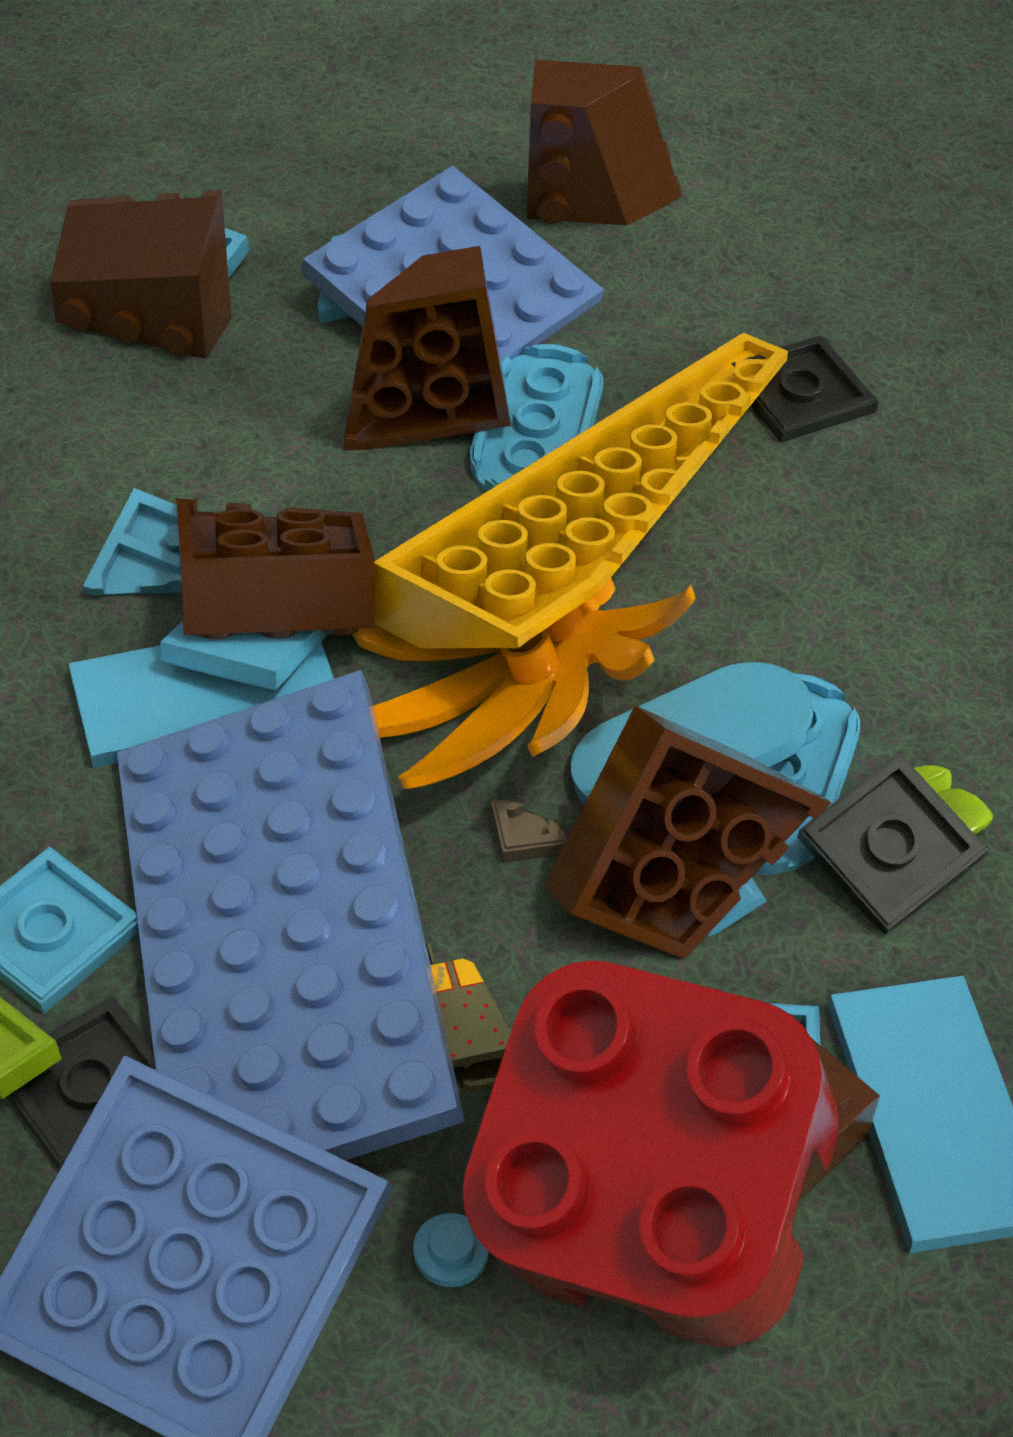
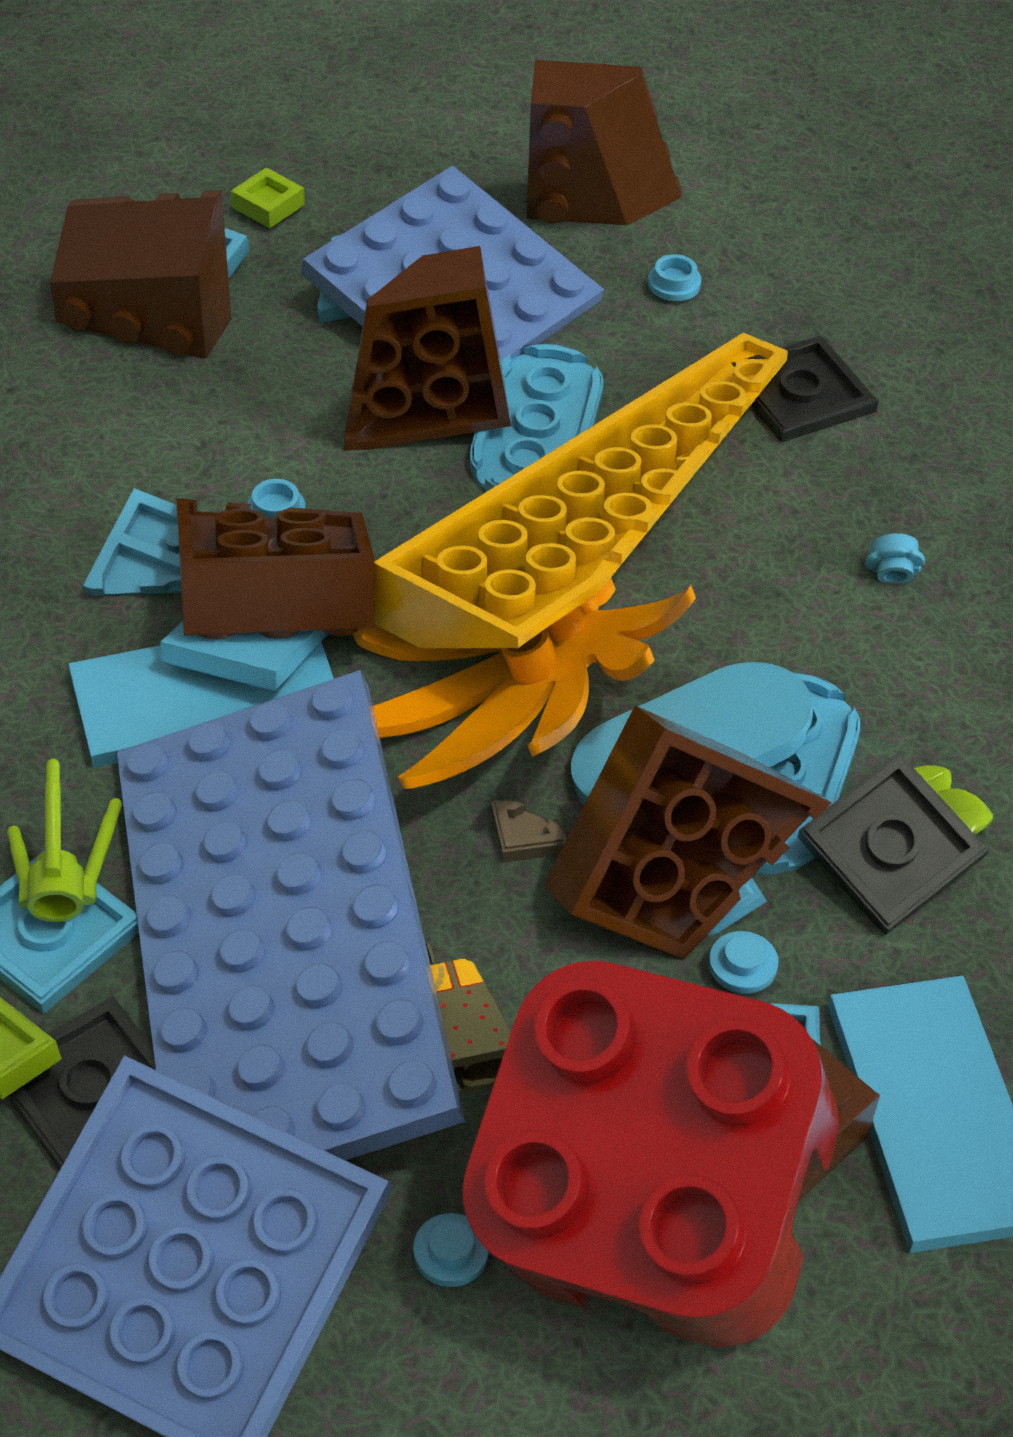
none -> lime plant [7,758,122,922]
none -> lime plate [231,167,305,229]
none -> medium azure plate [247,479,306,518]
none -> medium azure plate [648,254,701,301]
none -> medium azure plate [709,931,778,994]
none -> medium azure plate [865,533,925,583]

